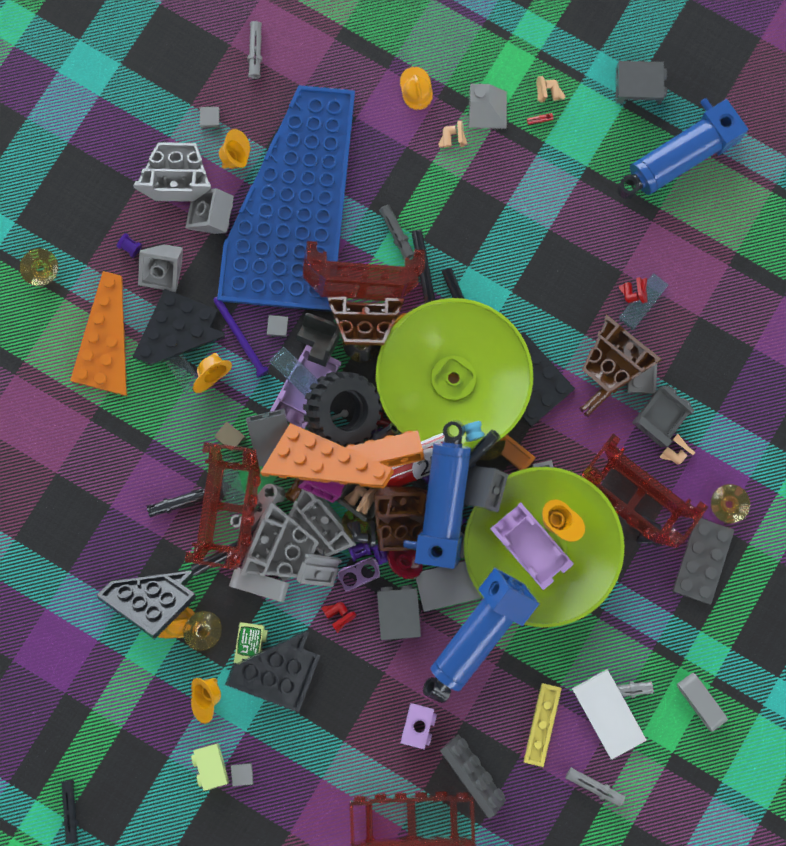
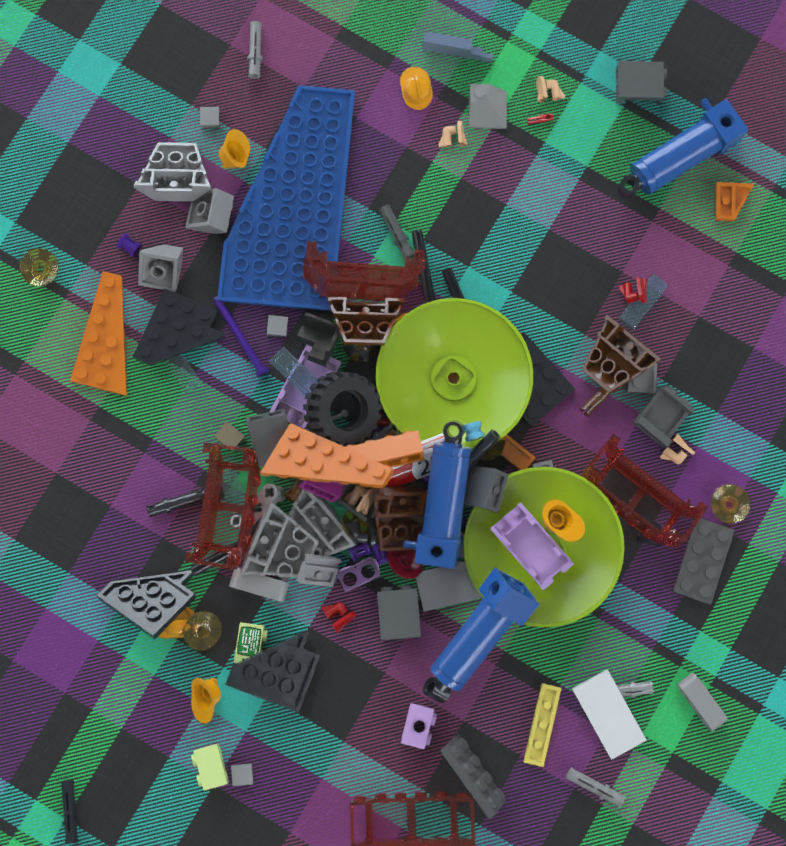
light orange piece [193,353,232,393] -> none
none -> sand blue piece [423,31,493,62]
none -> orange wing [715,182,753,222]

